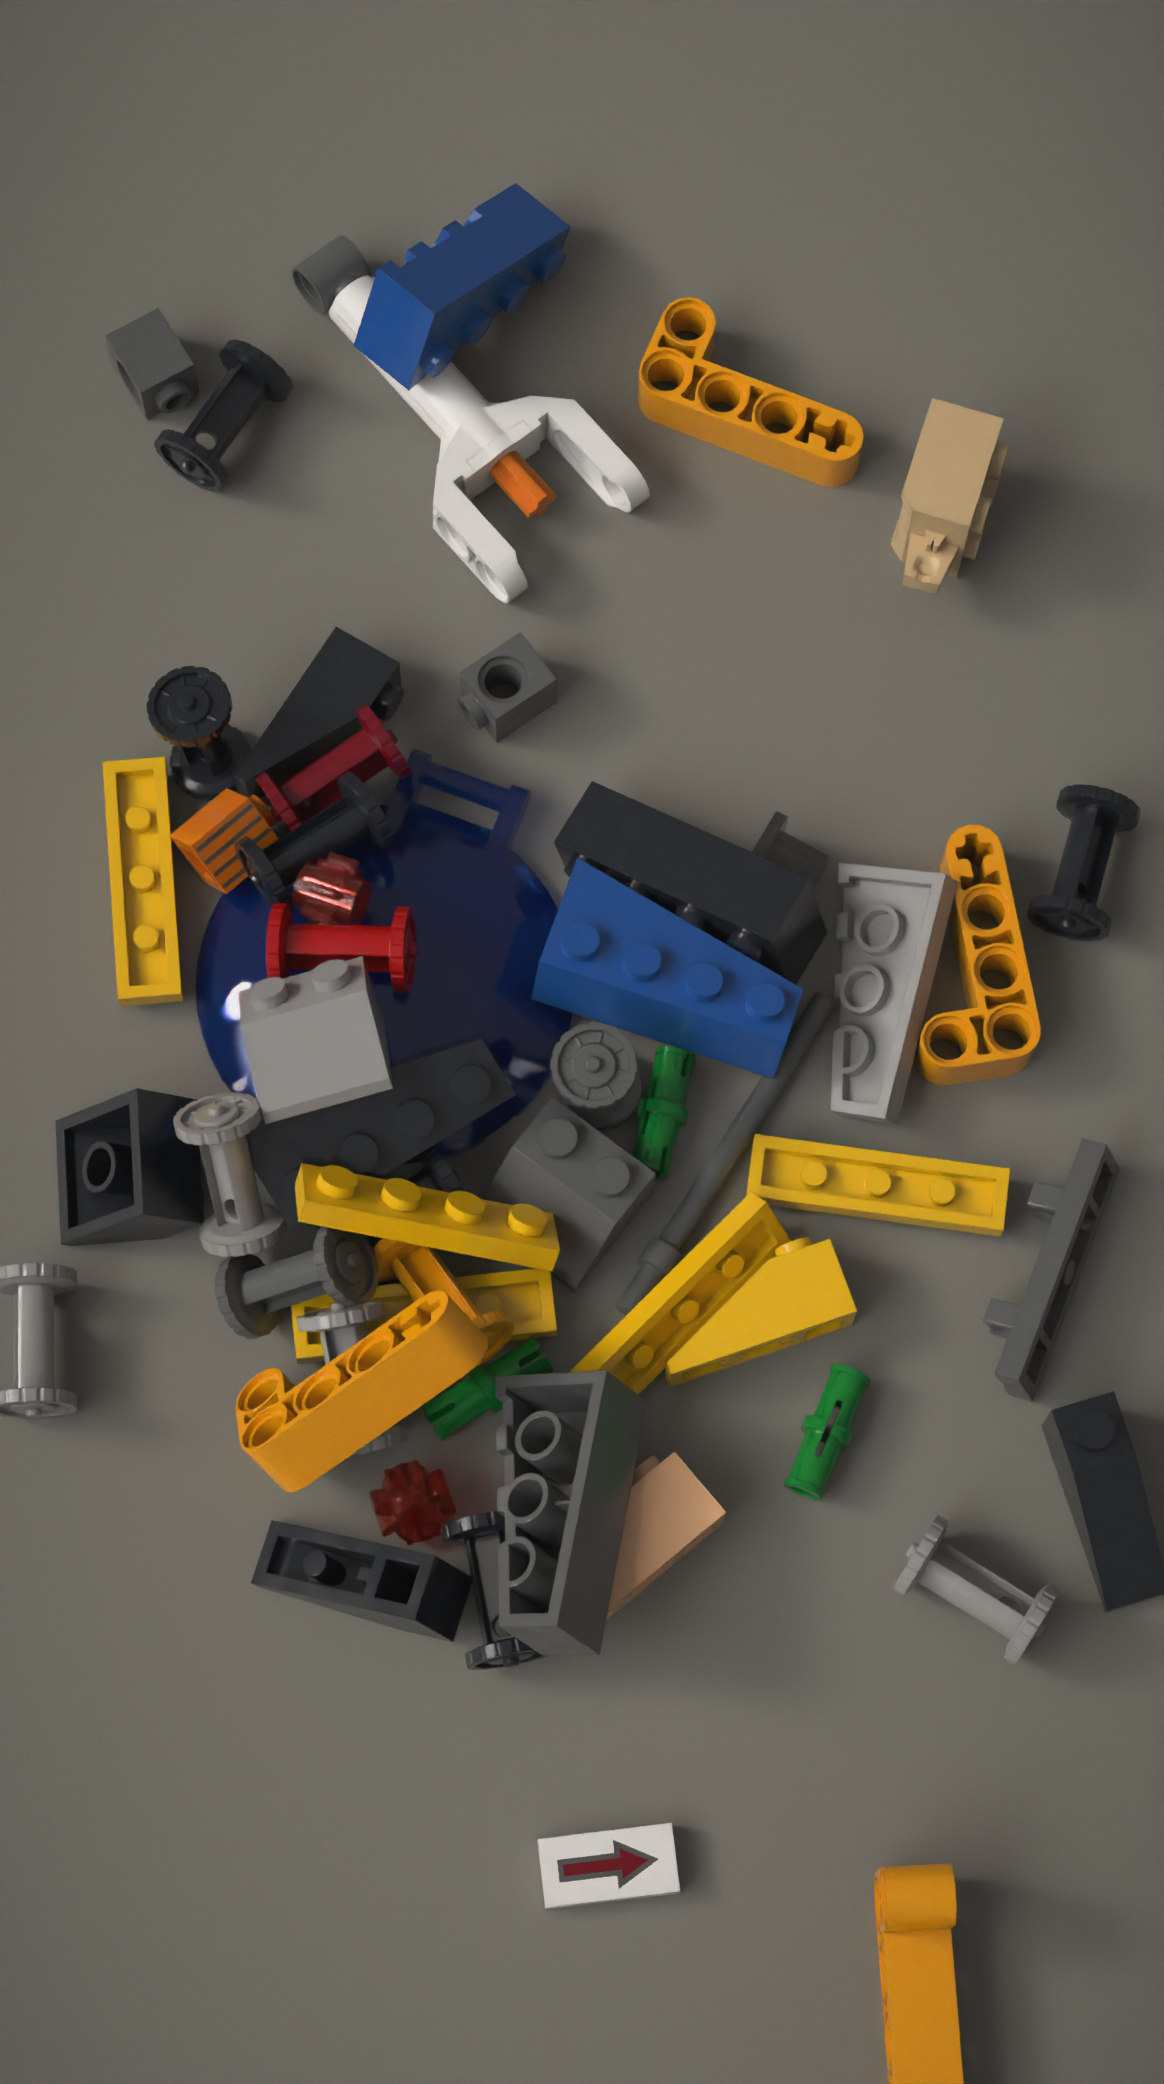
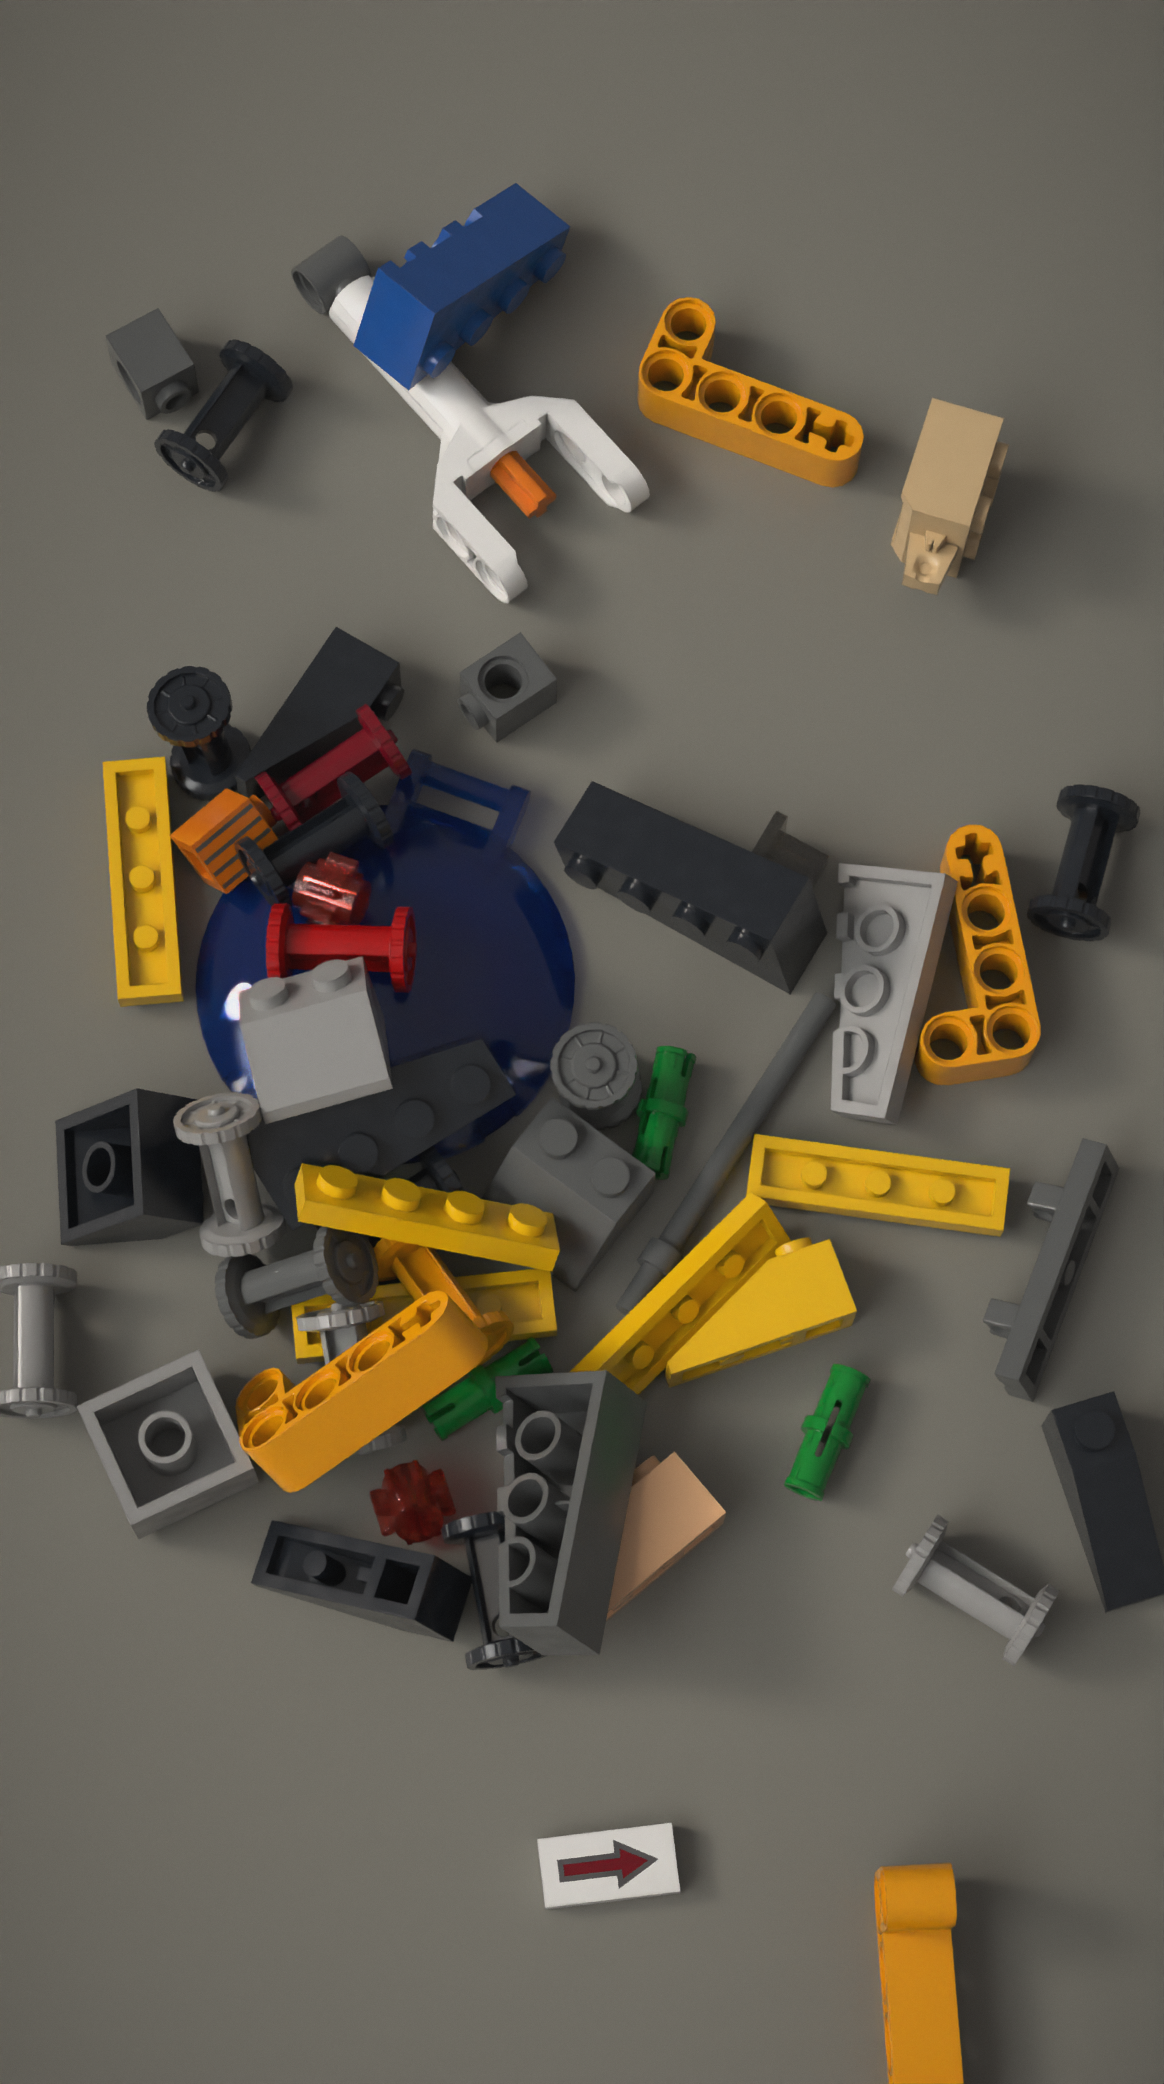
blue wedge [531,858,803,1079] -> none
none -> light grey brick [77,1349,259,1539]

